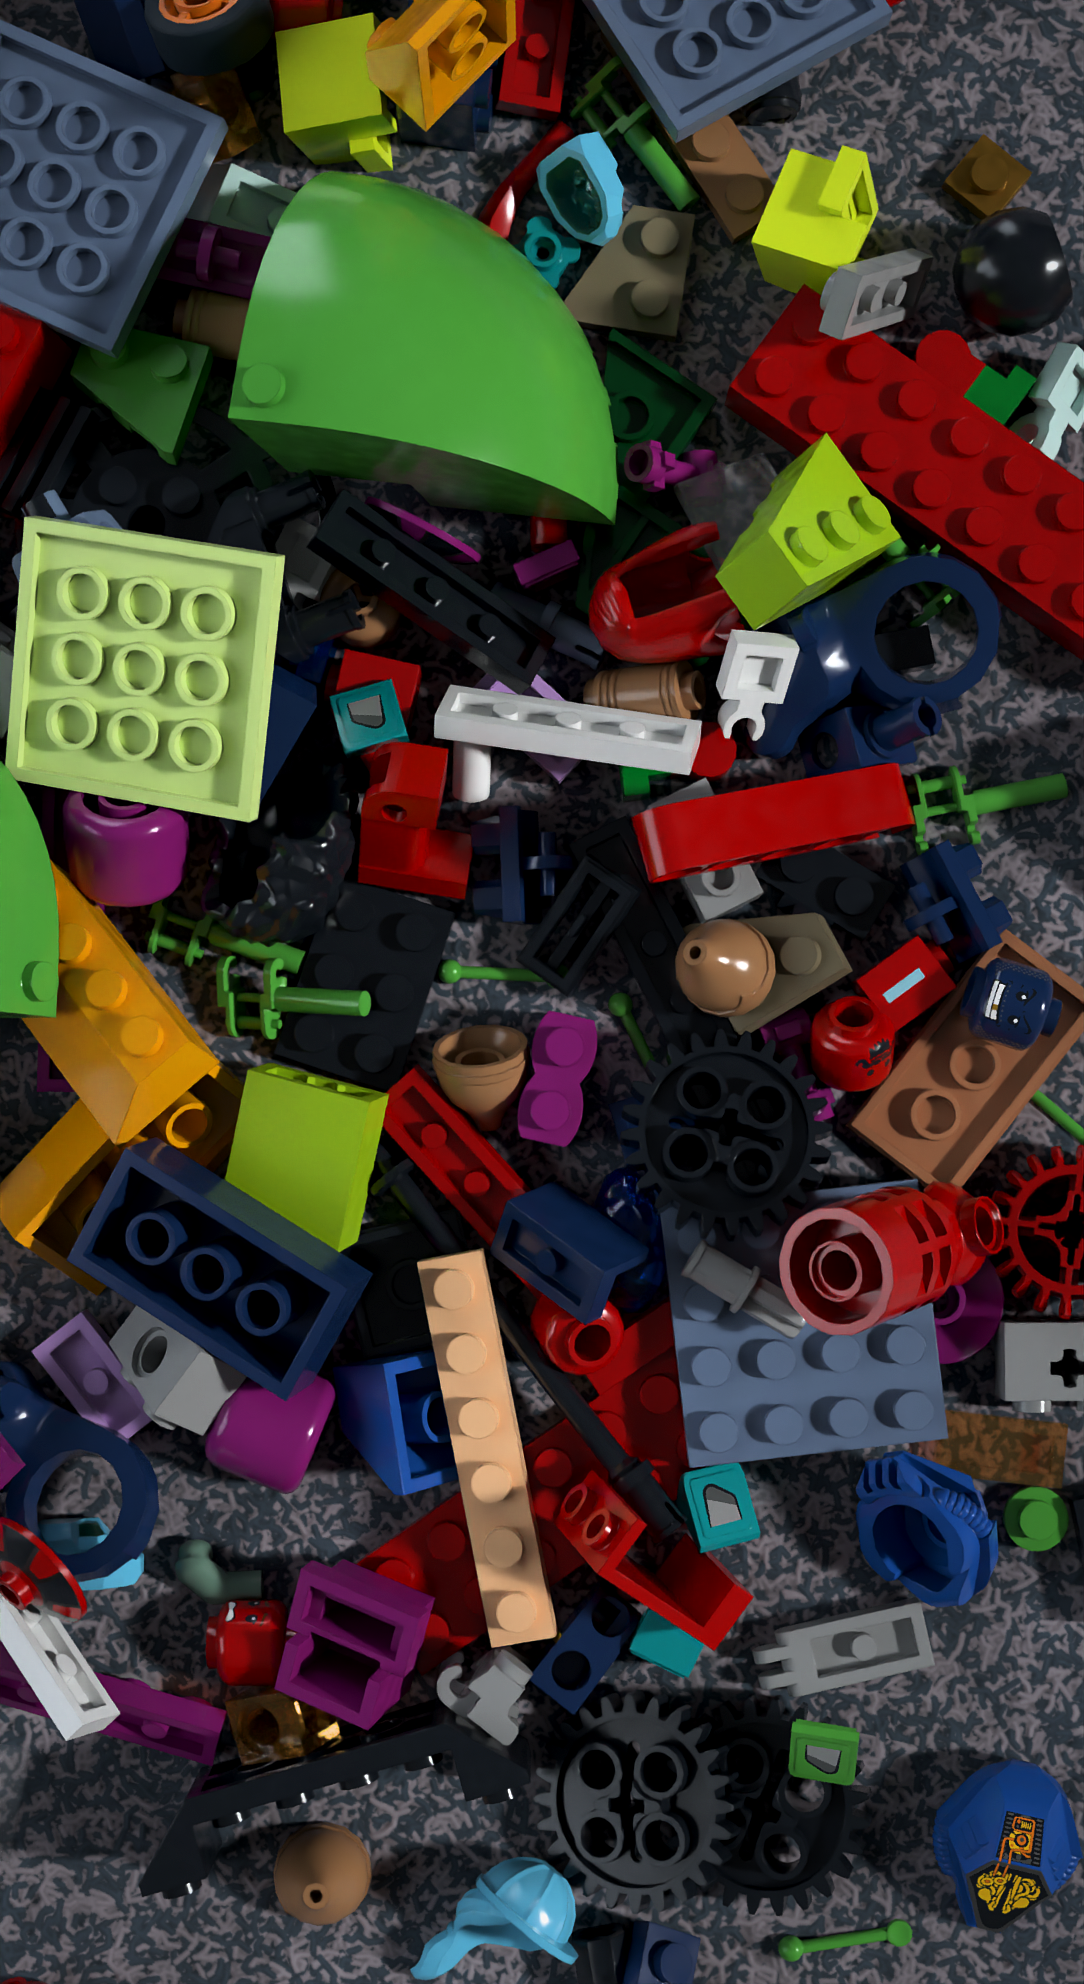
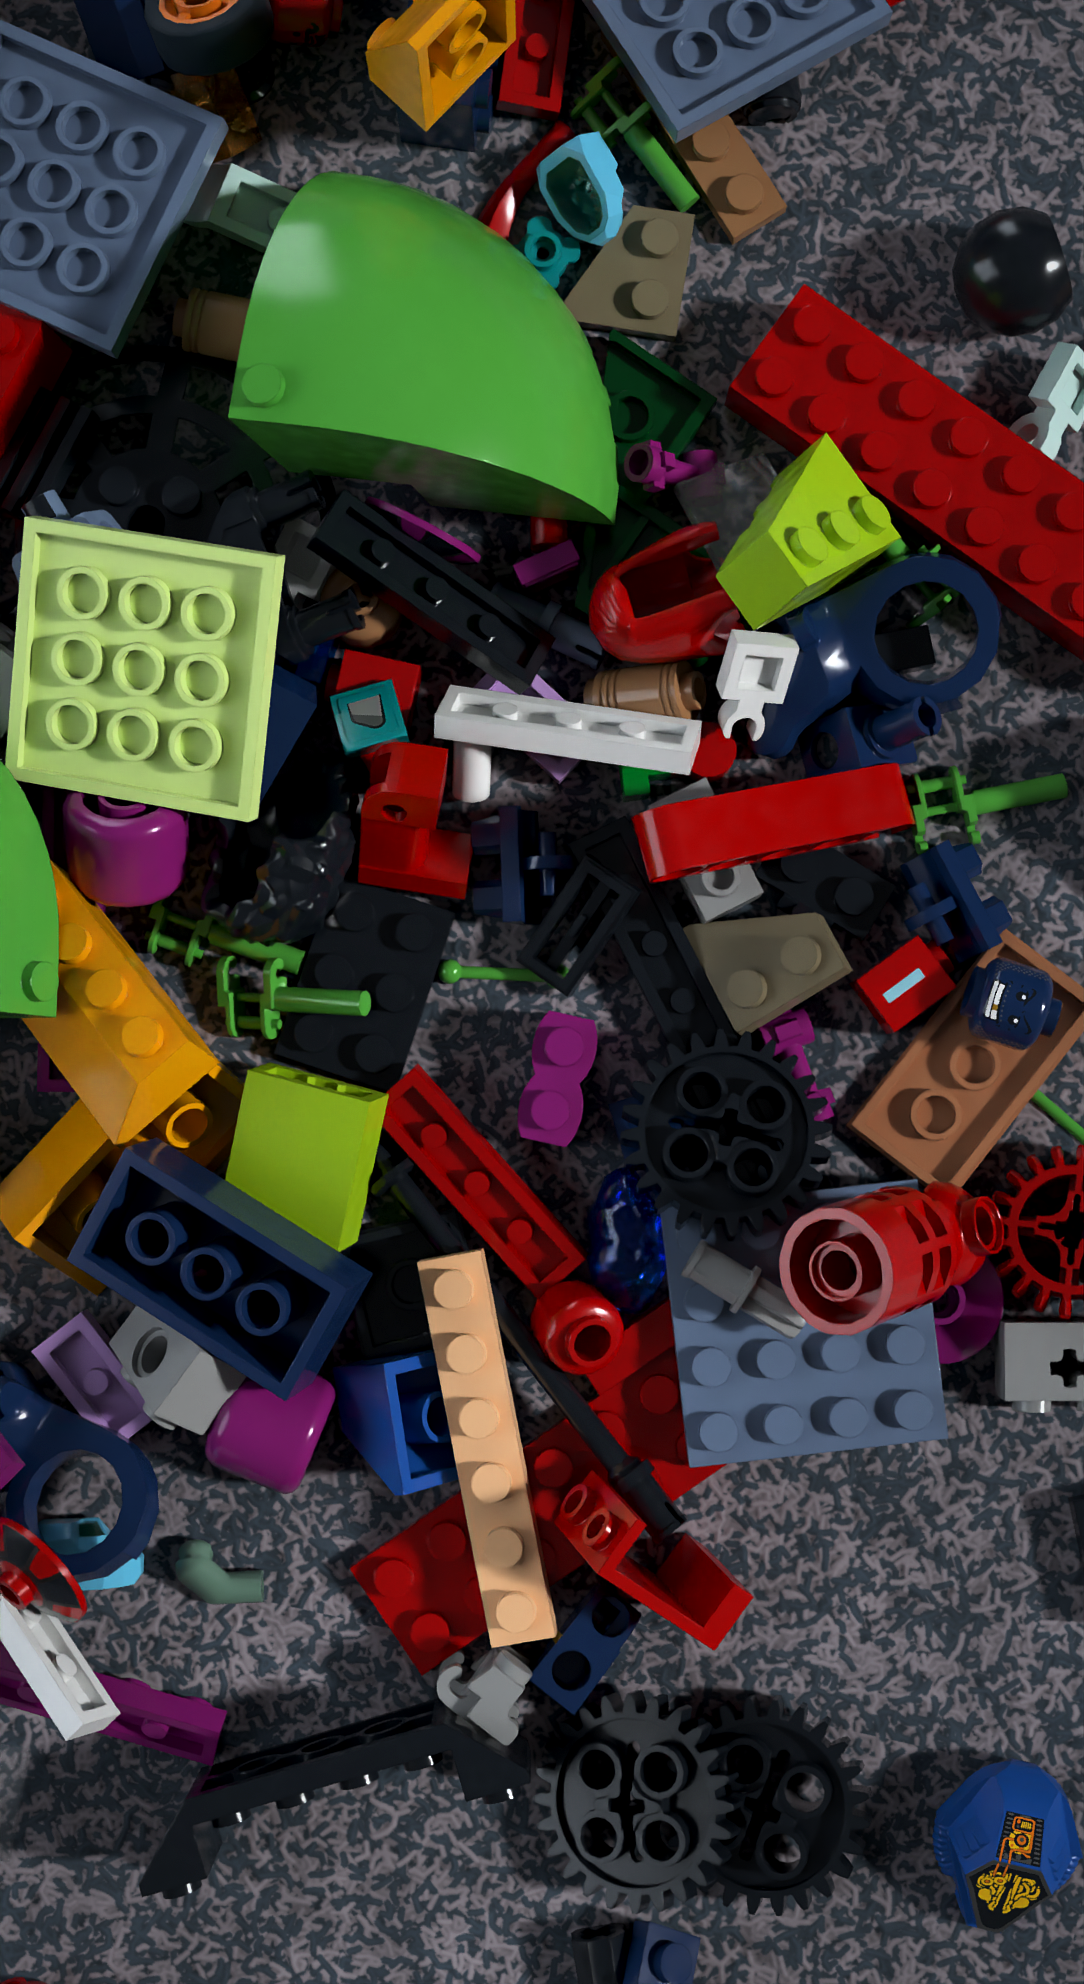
bright green wing [70,328,214,465] -> none
magenta hips [156,218,271,299] -> none
red head [206,1599,298,1686] -> none
clear orange brick [225,1685,340,1766] -> none
medium nougat helmet [273,1822,372,1926] -> none
magenta plate [274,1559,435,1730] -> none
neon yellow plate [275,13,397,173] -> none
medium azure piece [410,1857,579,1981] -> none
medium nougat helmet [432,1025,530,1131] -> none
dark blue panel [489,1182,649,1325] -> none
bright green hinge [608,992,655,1067] -> none
teal slope [629,1608,704,1679] -> none
medium nougat helmet [675,919,776,1018] -> none
teal slope [675,1462,760,1553] -> none
neon yellow plate [751,145,879,295] -> none
light grey hinge [752,1597,935,1697] -> none
bright green hinge [778,1919,912,1962] -> none
bright green slope [789,1719,860,1786] -> none
red head [809,996,895,1092] -> none
light grey plate [818,248,934,340] -> none
blue helmet [855,1450,999,1607] -> none
leg [912,330,1037,425] -> none
clear orange tile [933,1409,1068,1489] -> none
pearl gold plate [942,134,1032,220] -> none
bright green plate [1003,1485,1069,1551] -> none

